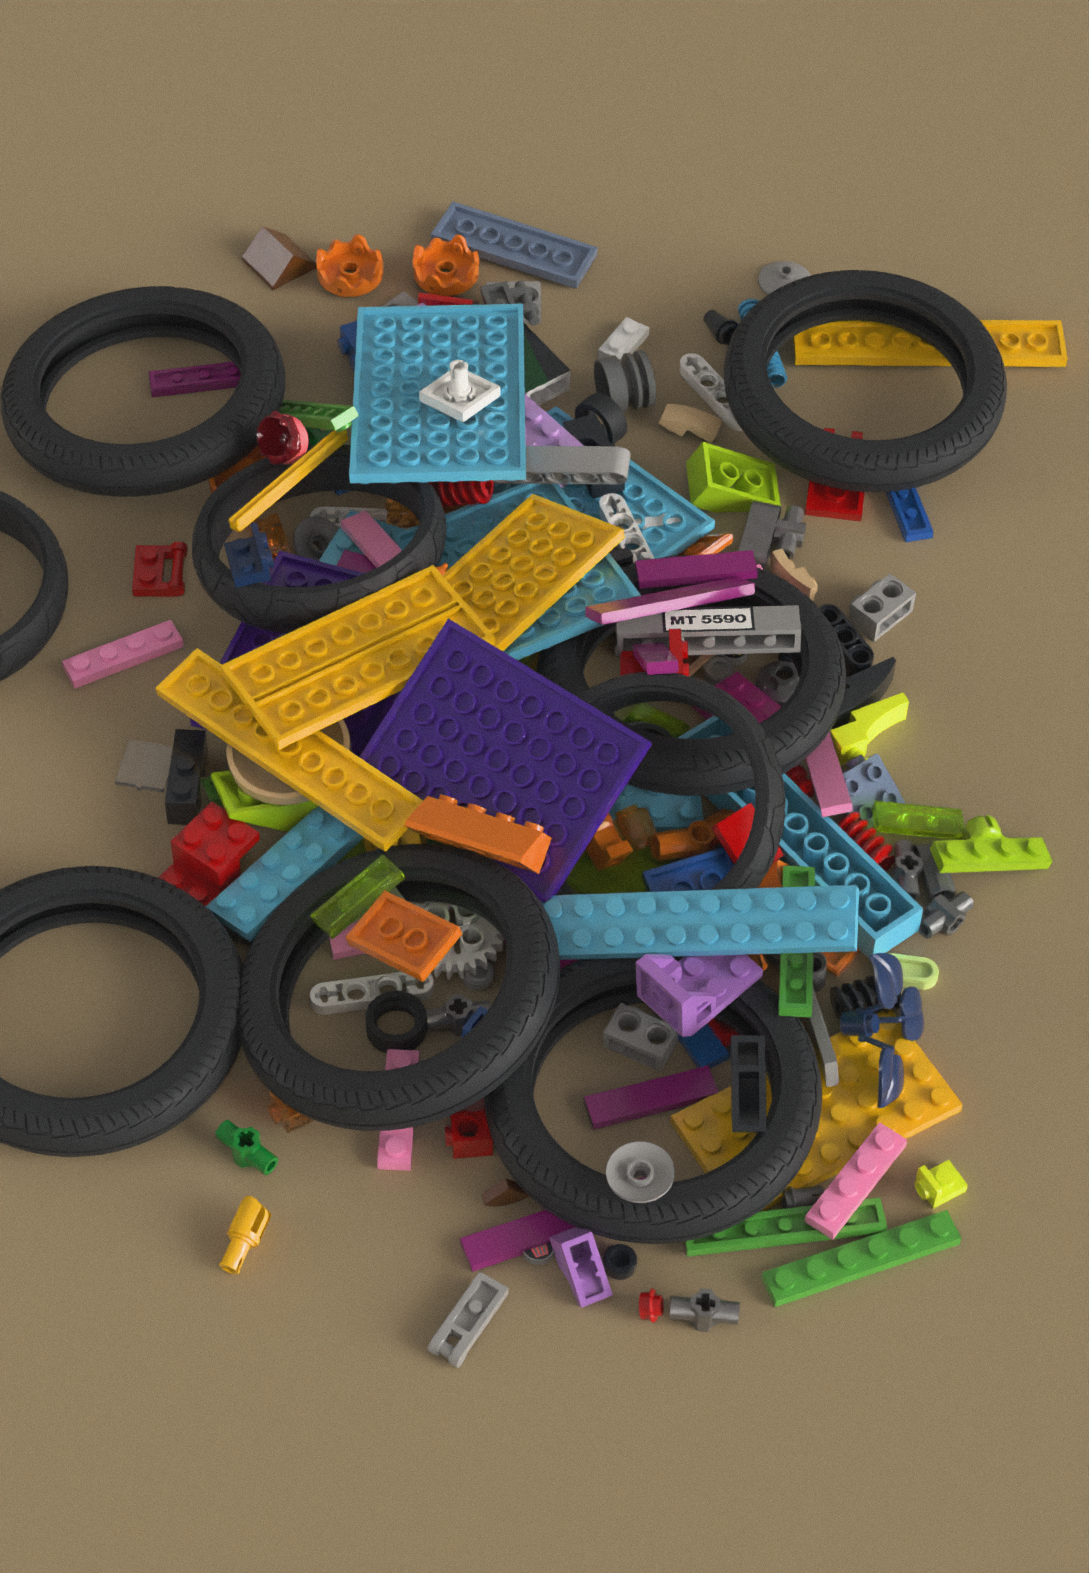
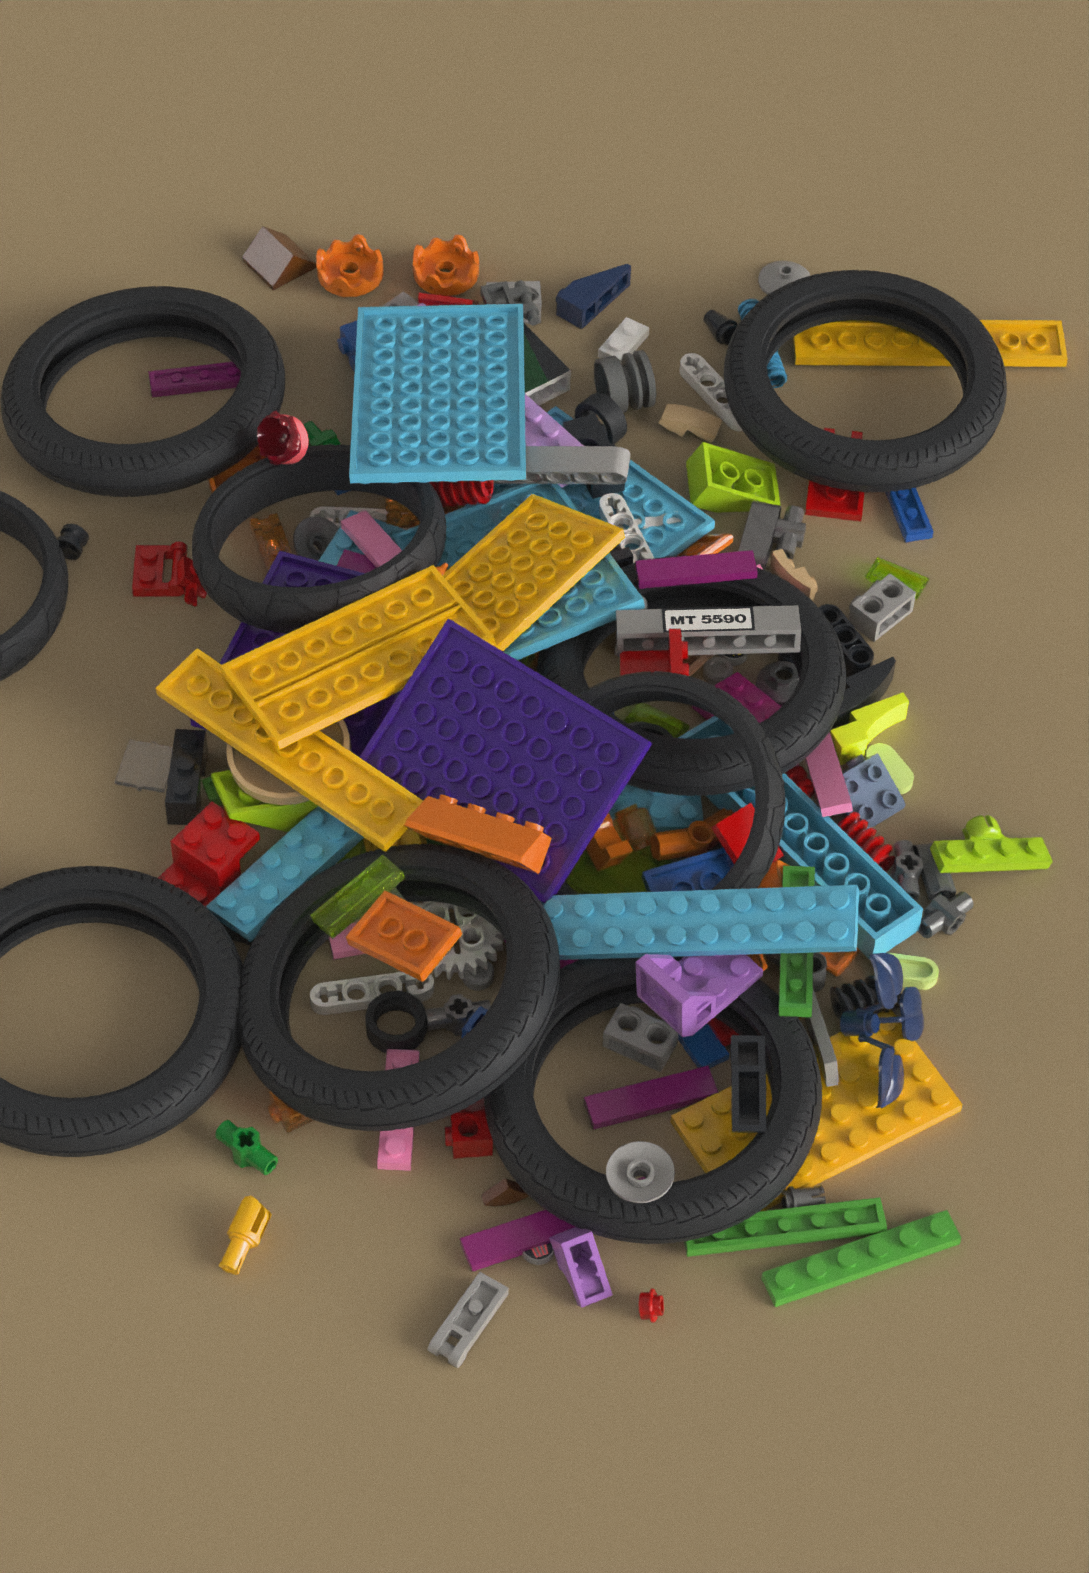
bright pink plate [62,620,184,689] -> none
dark blue bracket [224,522,274,588] -> none
yellow axle [228,429,349,532] -> none
bright green plate [279,400,359,432] -> none
white plate [419,360,500,422] -> none
sand blue plate [431,202,598,289] -> none
magenta tile [585,577,755,625] -> none
black tile [603,1244,637,1280] -> none
magenta tile [633,642,679,675] -> none
flat silver axle [669,1289,740,1332] -> none
bright pink plate [805,1122,907,1240] -> none
clear neon green tile [872,801,965,840] -> none
neon yellow bracket [915,1160,968,1209] -> none
none -> black wheel [57,524,89,560]
none -> red plate [177,556,207,607]
none -> dark blue slope [556,264,631,329]
none -> clear neon green tile [865,557,930,600]
none -> yellowish green tile [866,743,914,794]

